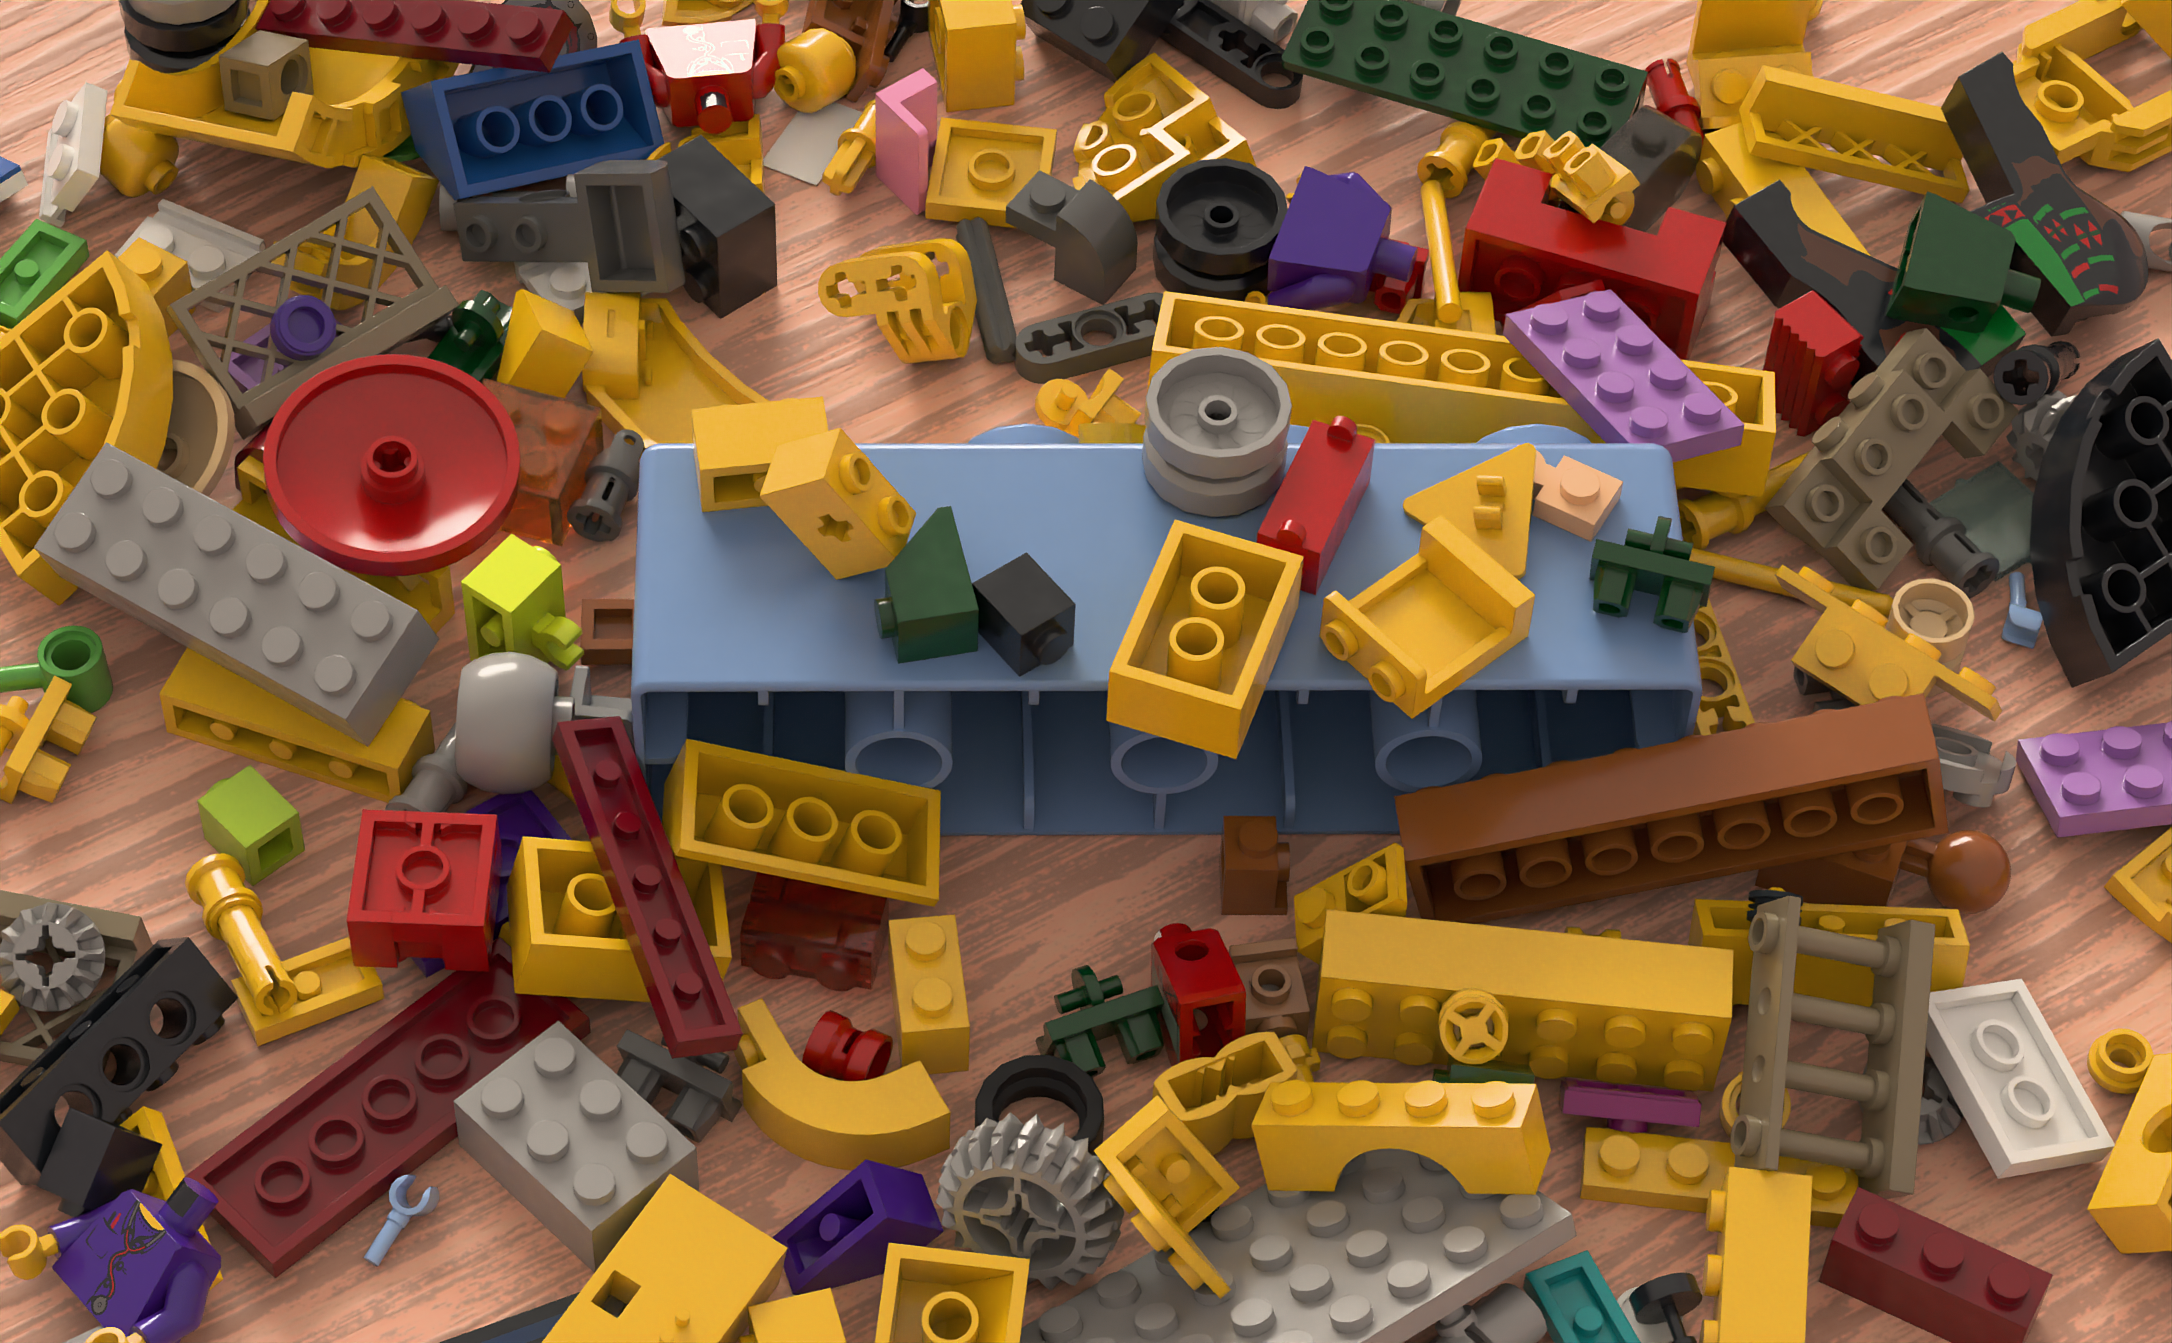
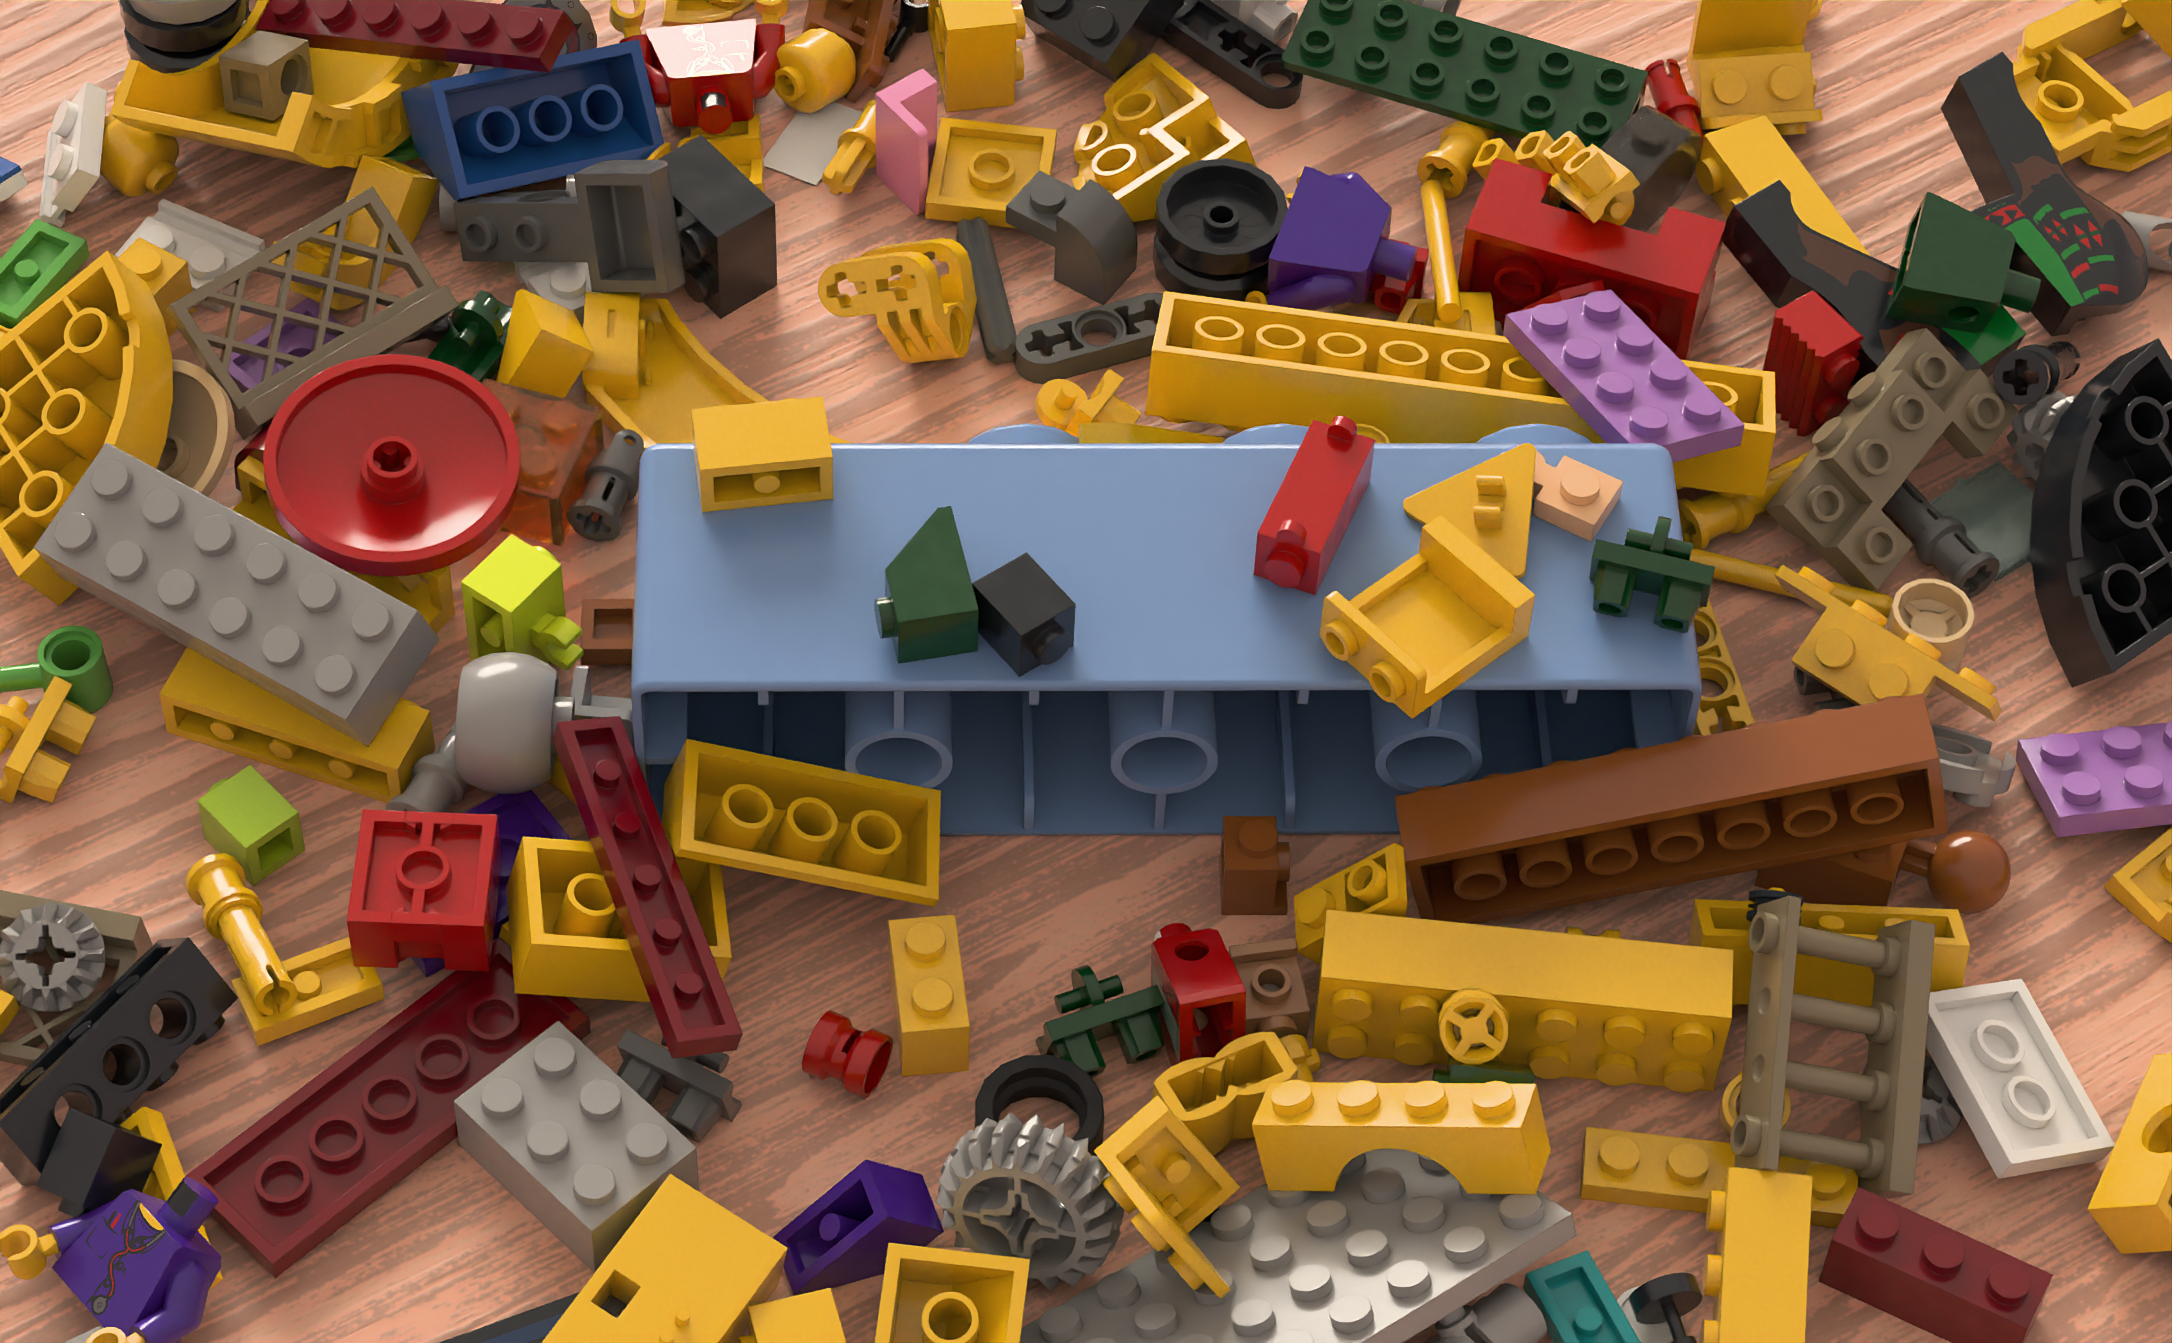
dark purple tile [270,295,336,361] -> none
light blue hand [363,1175,439,1267] -> none
yellow arch [734,998,951,1170] -> none
clear red brick [740,872,889,991] -> none
yellow brick [759,428,916,580] -> none
yellow brick [1106,520,1304,759] -> none
light grey wheel [1142,347,1292,517] -> none
magenta plate [1559,1078,1702,1133] -> none
yellow fence [1739,65,1970,203] -> none
light blue hand [2001,572,2043,649] -> none
yellow plate [2087,1028,2154,1094] -> none

